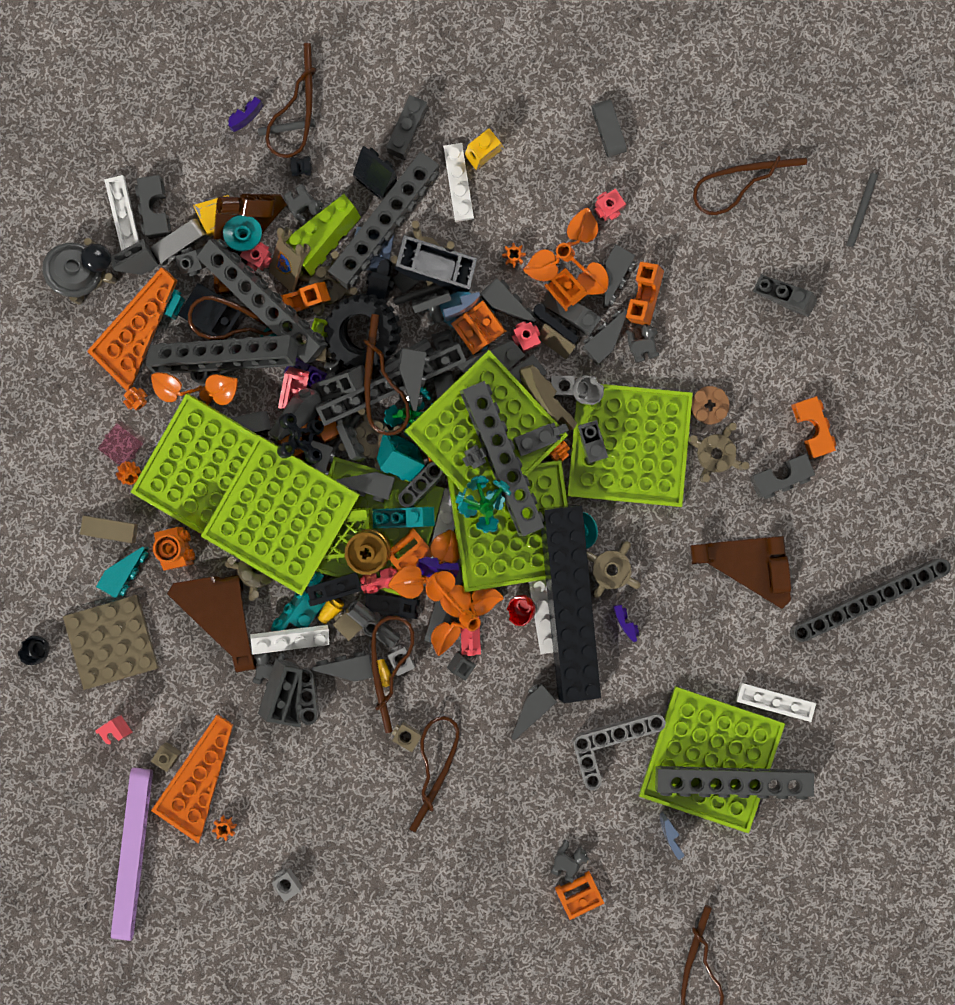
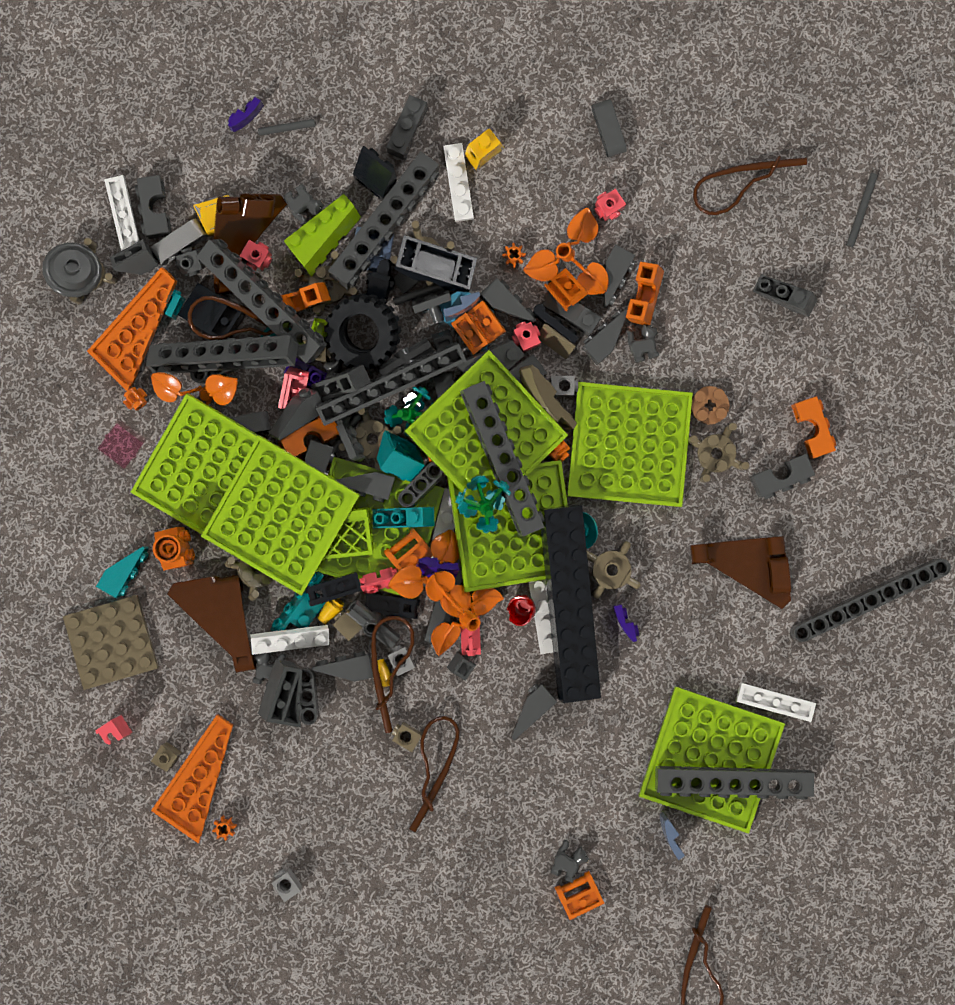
black hair [18,636,50,665] -> none
dark tan slope [80,516,138,543] -> none
black hair [81,243,111,273] -> none
lavender beam [111,767,153,941] -> none
orange gear [116,461,141,485] -> none
teal dish [223,215,262,251] -> none
reddish brown piece [265,43,316,158] -> none
dark tan flag [269,227,311,292] -> none
black gear [277,413,324,465] -> none
black wheel [291,156,312,177] -> none
pearl gold wheel [345,529,391,575] -> none
reddish brown piece [363,314,410,435] -> none
dark grey slope [398,347,429,411] -> none
dark grey gear [462,444,488,469] -> none
dark grey hinge [513,423,569,456] -> none
light grey hair [573,375,604,405] -> none
light grey beam [573,712,666,791] -> none
dark grey slope [578,420,608,464] -> none

